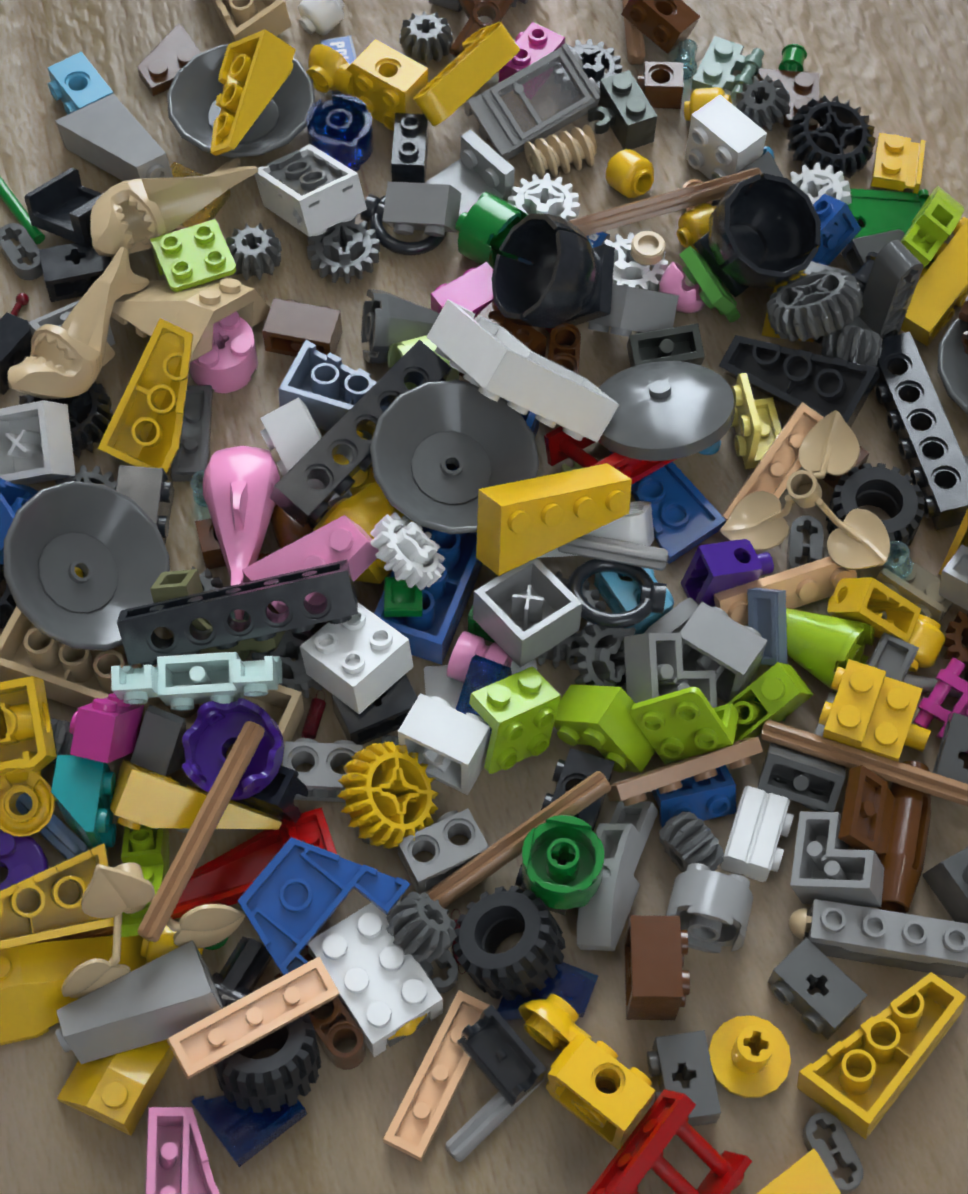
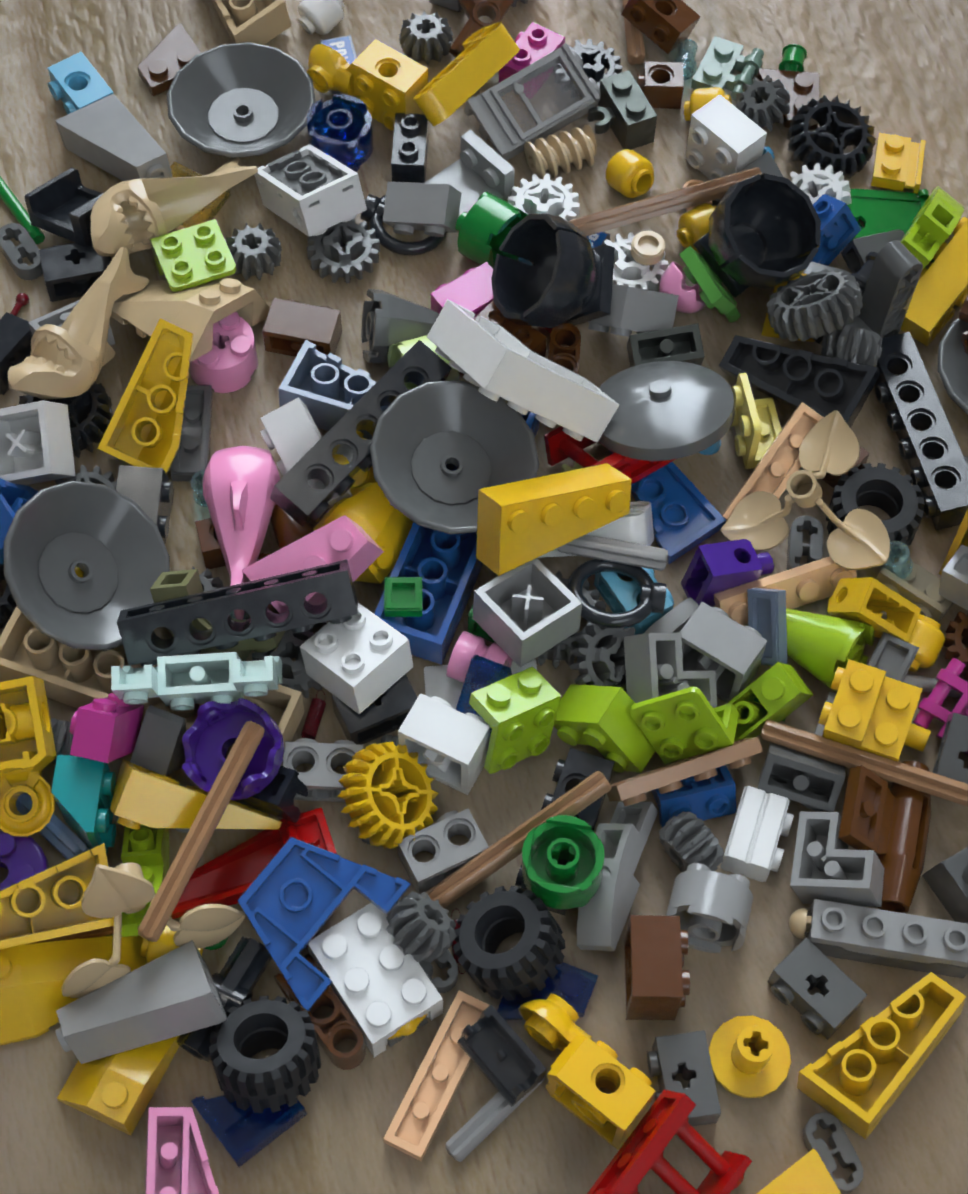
light nougat plate [167,957,339,1080] -> none
yellow wedge [210,29,296,156] -> none
white gear [370,512,445,590] -> none

